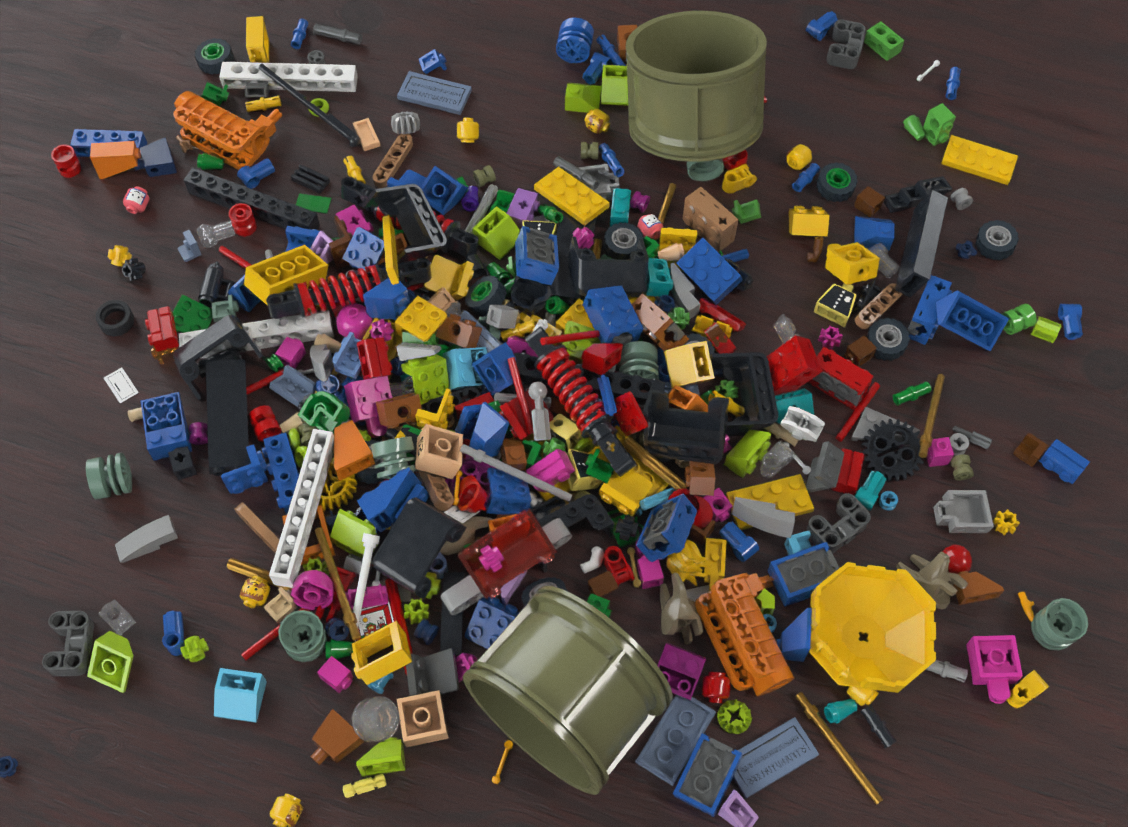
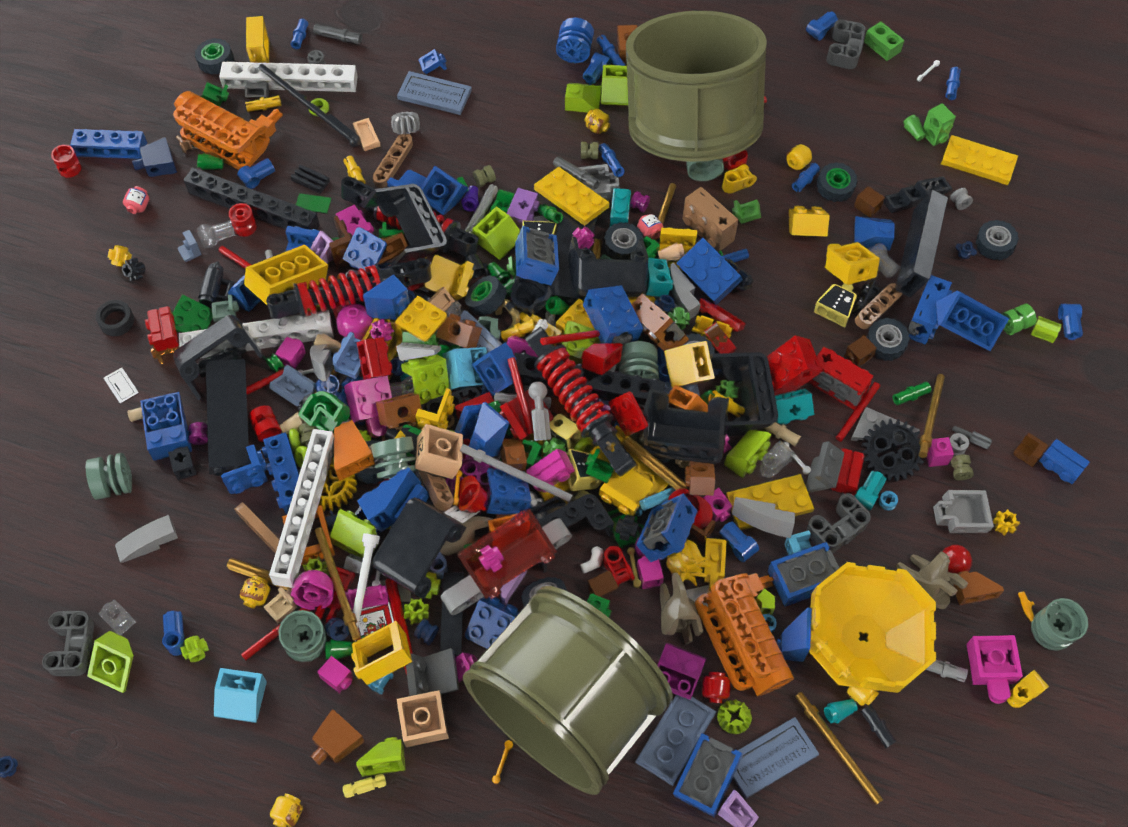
orange slope [90,141,141,179] -> none
clear piece [351,697,401,742] -> none
yellow tile [382,215,399,285] -> none
yellow head [457,118,479,143] -> none
light grey brick [486,305,518,328] -> none
blue axle [597,375,617,416] -> none
clear hinge [773,314,800,344] -> none
white hinge [780,406,825,442] -> none
reddish brown arm [807,237,824,263] -> none
dark pink gear [818,326,843,350] -> none

